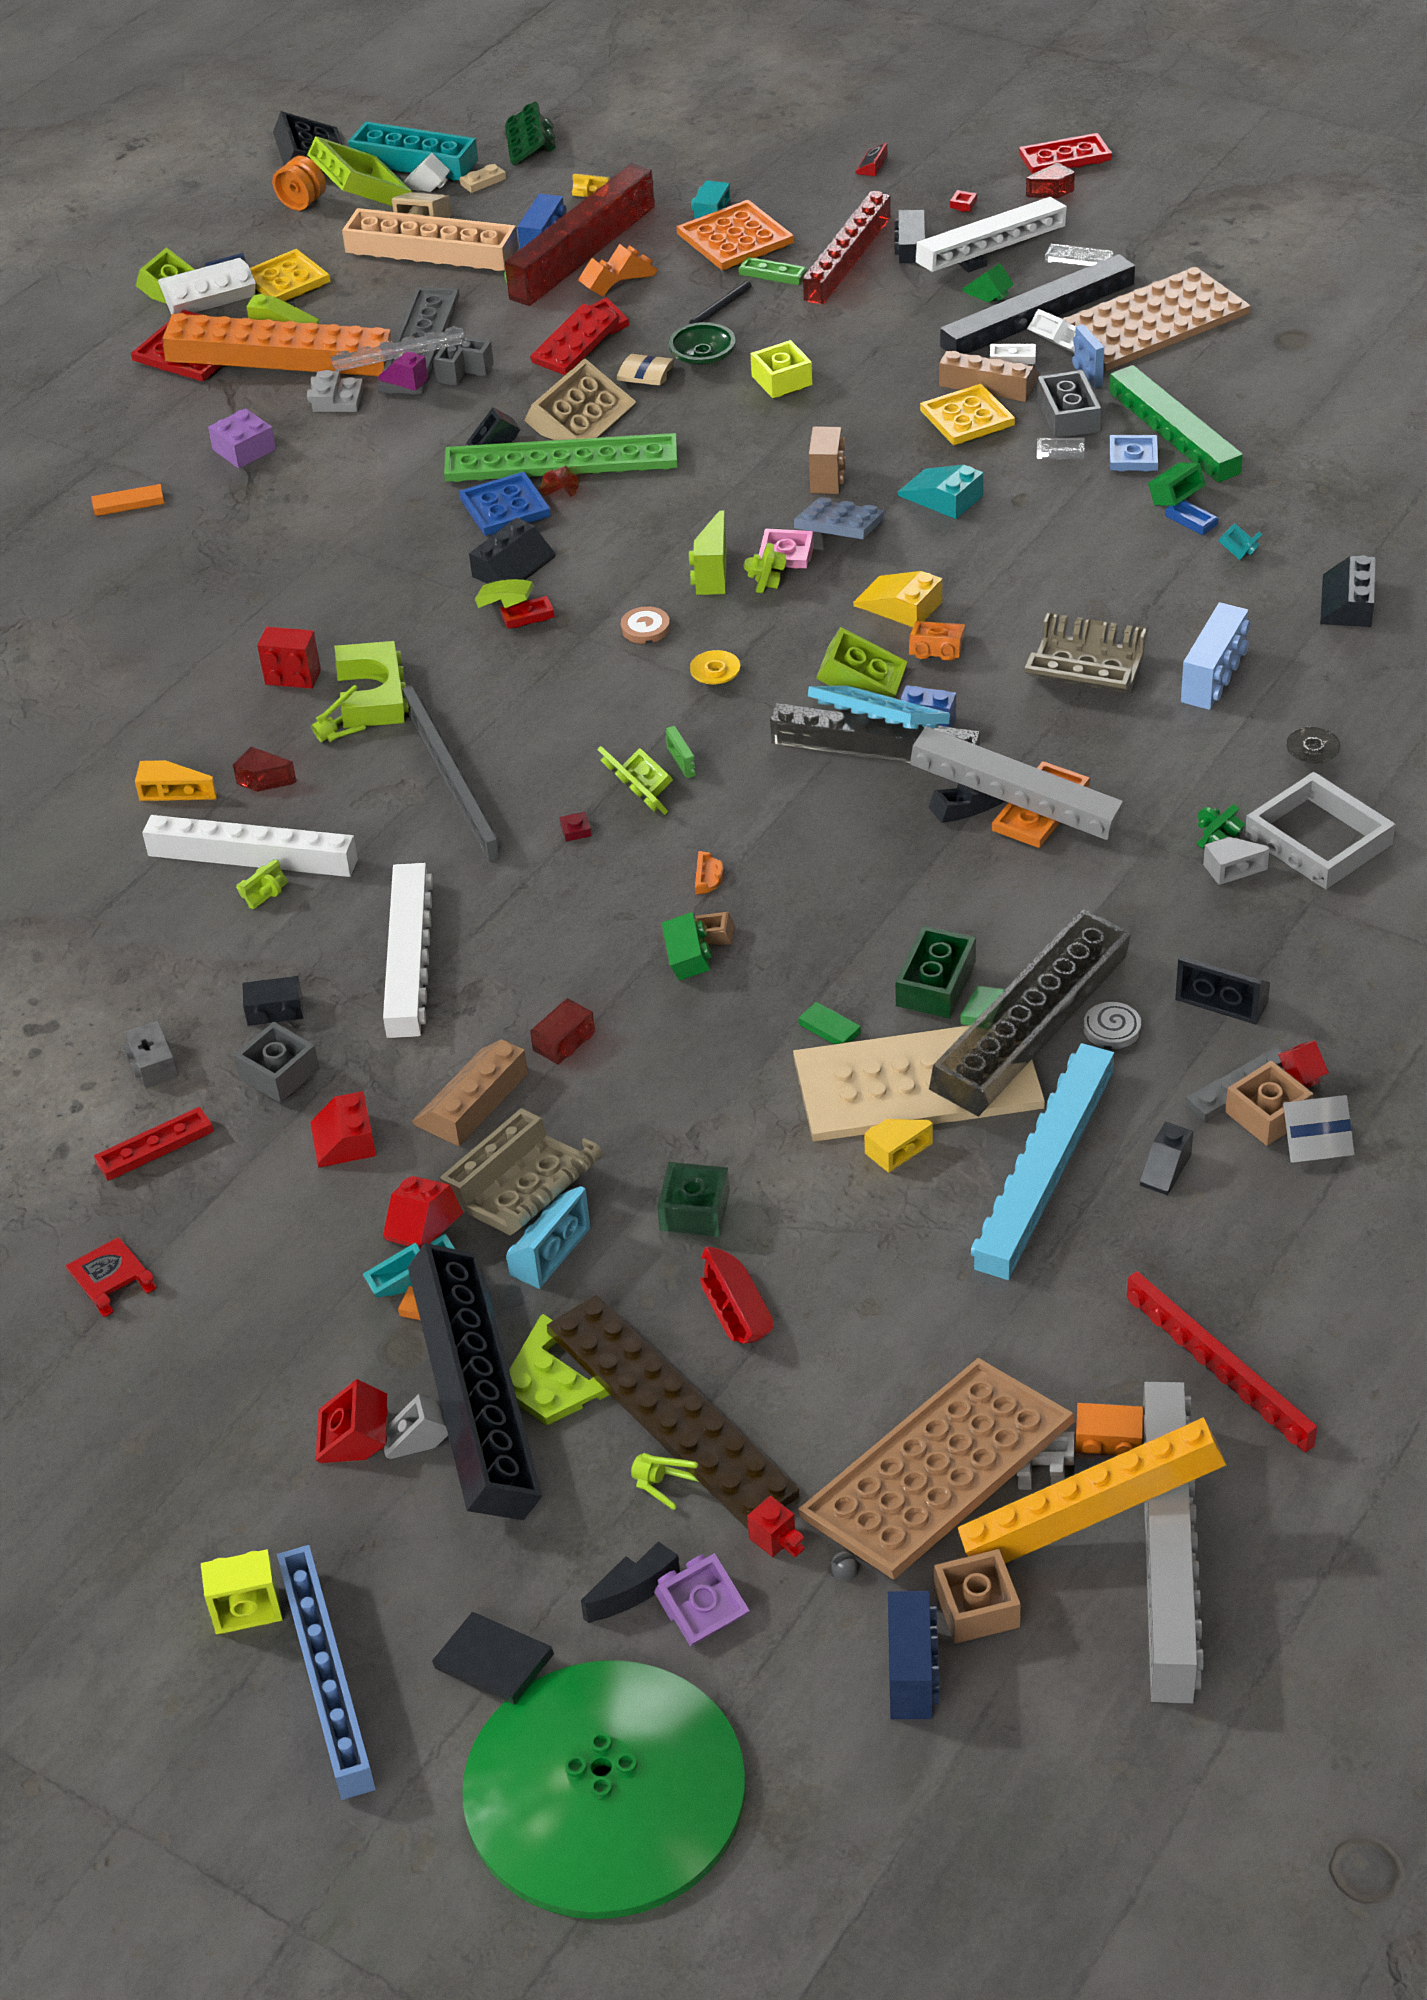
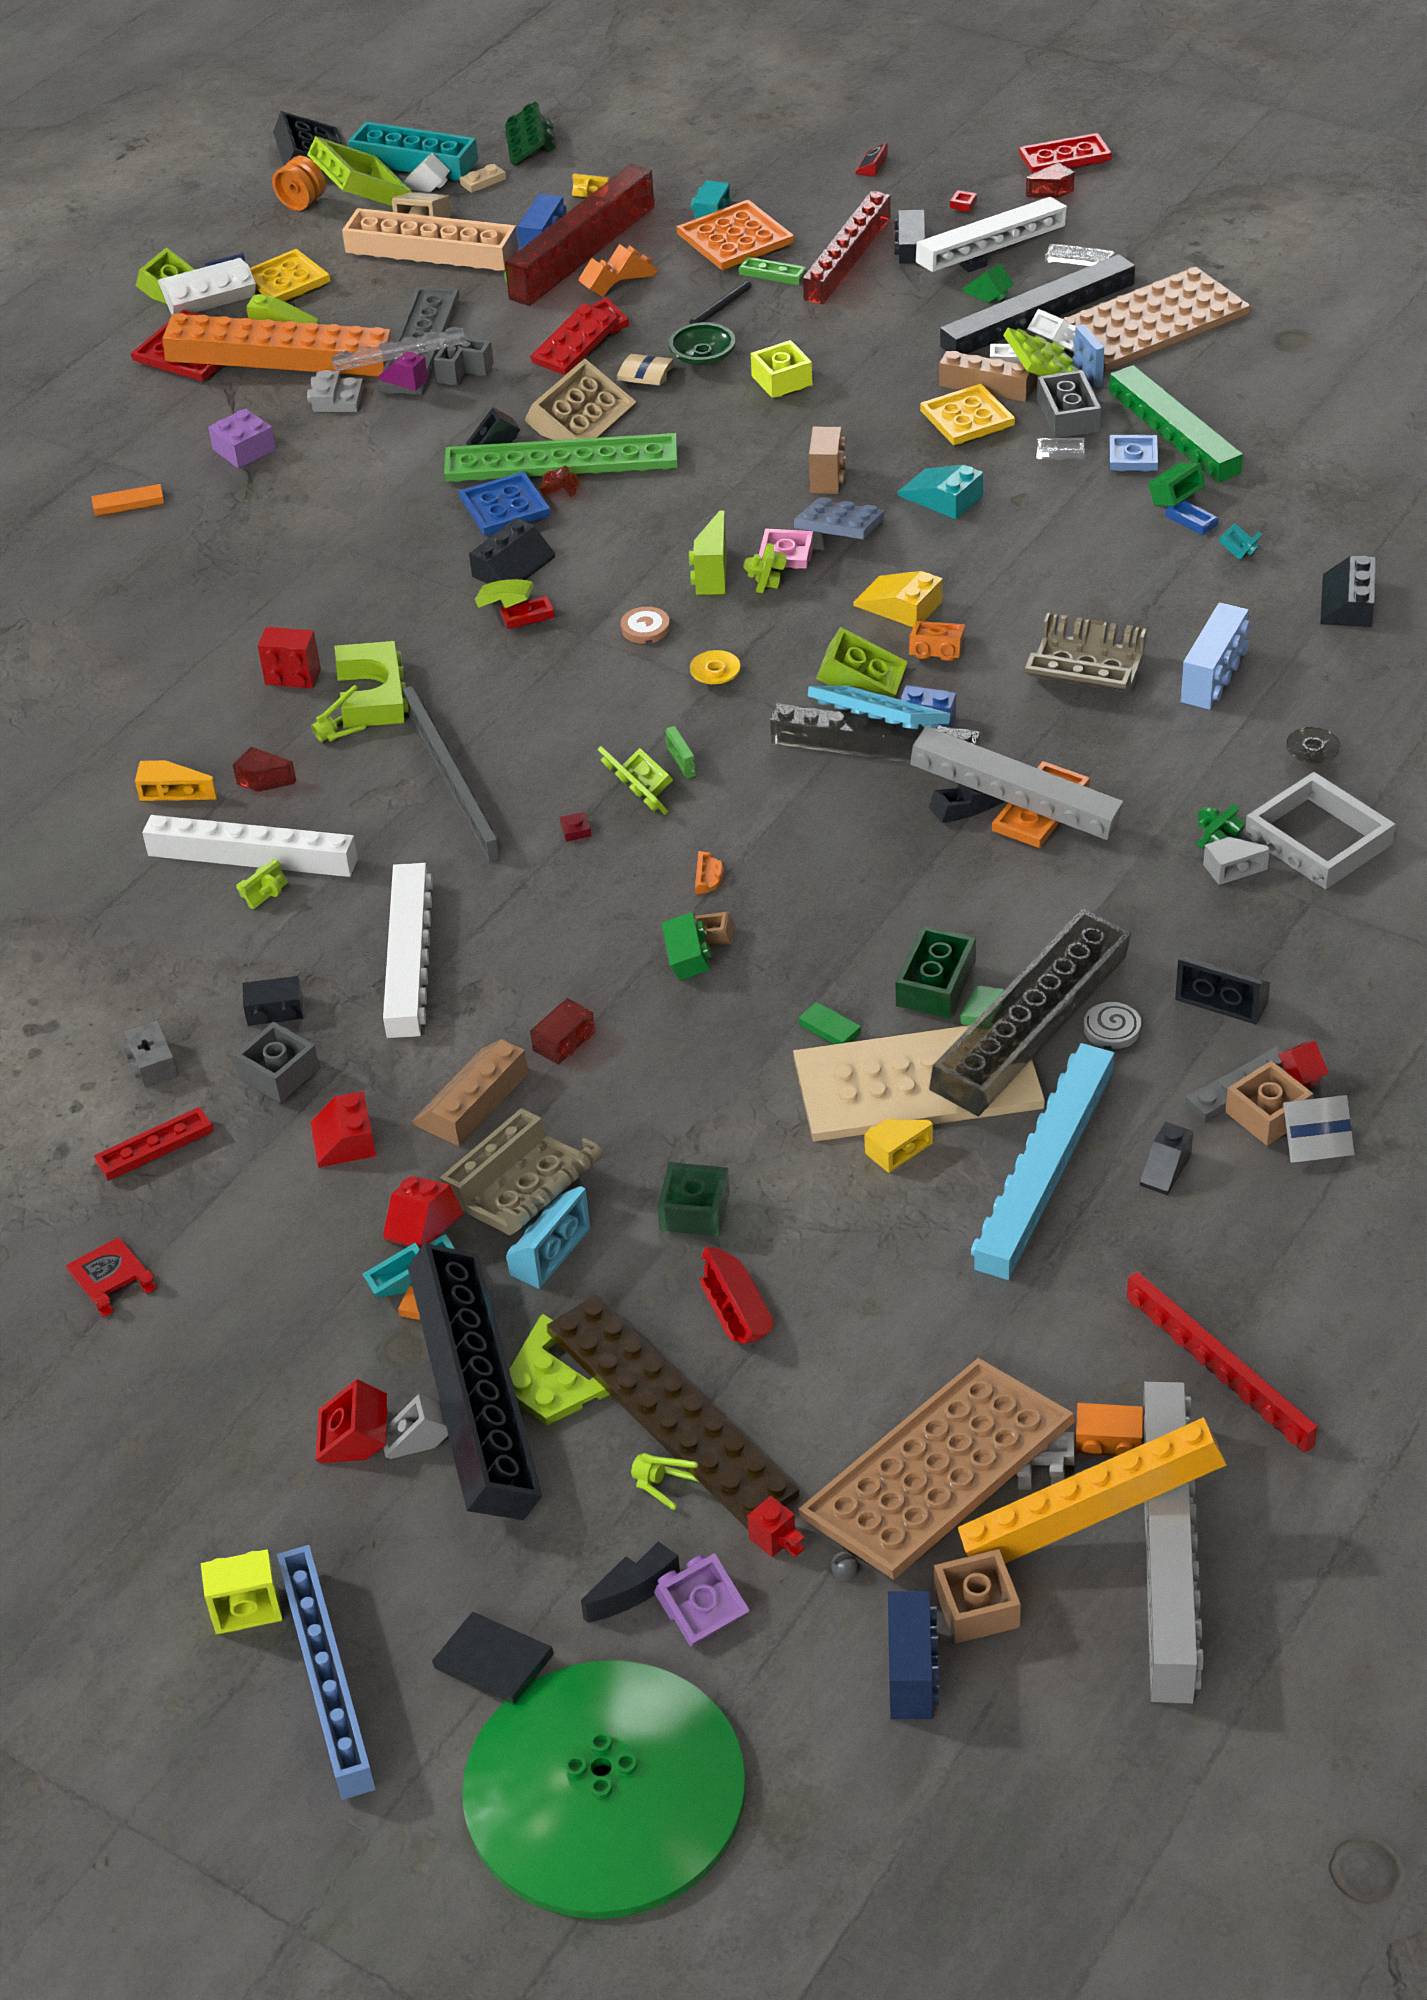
none -> lime plate [1003,328,1079,376]

